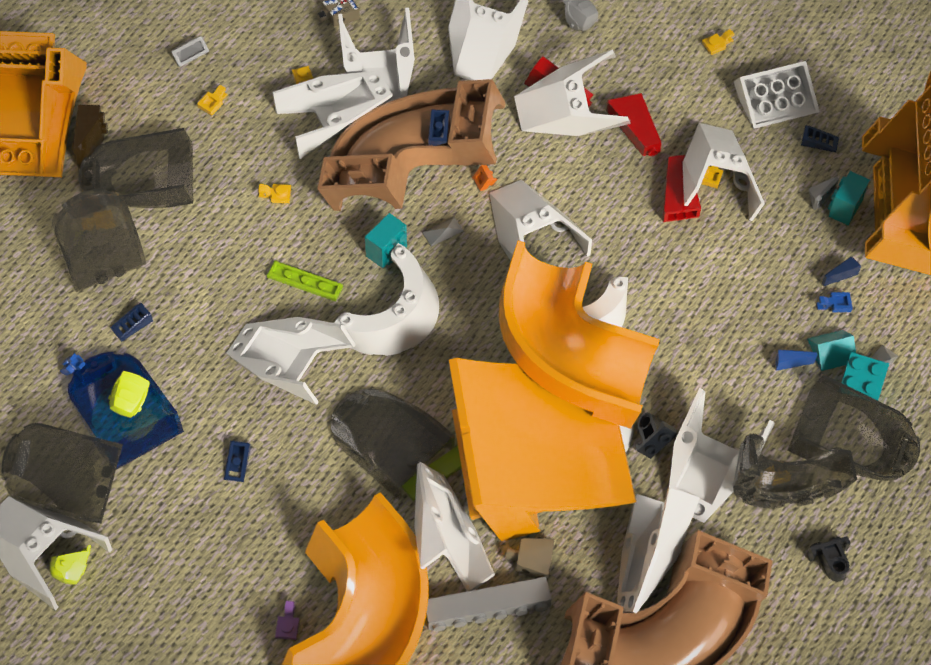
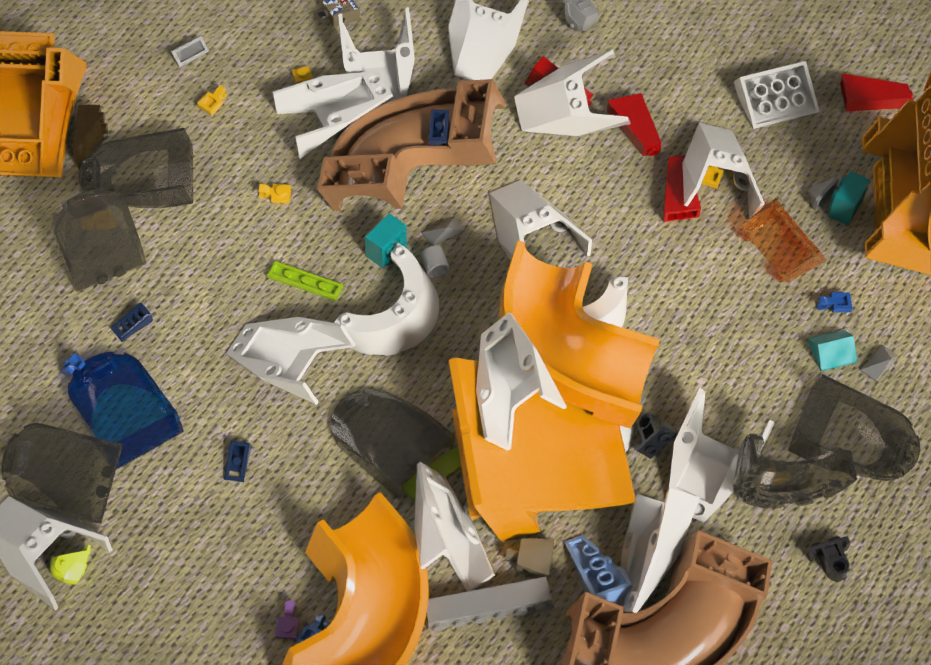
neon yellow helmet [108,371,150,418] -> none
orange tile [473,165,497,191] -> none
yellow plate [702,29,734,55] -> none
blue slope [776,350,817,371] -> none
dark blue slope [801,125,839,153] -> none
dark blue slope [822,257,861,287] -> none
teal brick [839,352,890,402] -> none
none -> blue plate [295,613,331,644]
none -> light grey piece [420,246,450,278]
none -> white windscreen [476,312,567,451]
none -> light blue wedge [564,535,633,604]
none -> clear orange windscreen [741,198,826,283]
none -> red slope [839,74,913,112]

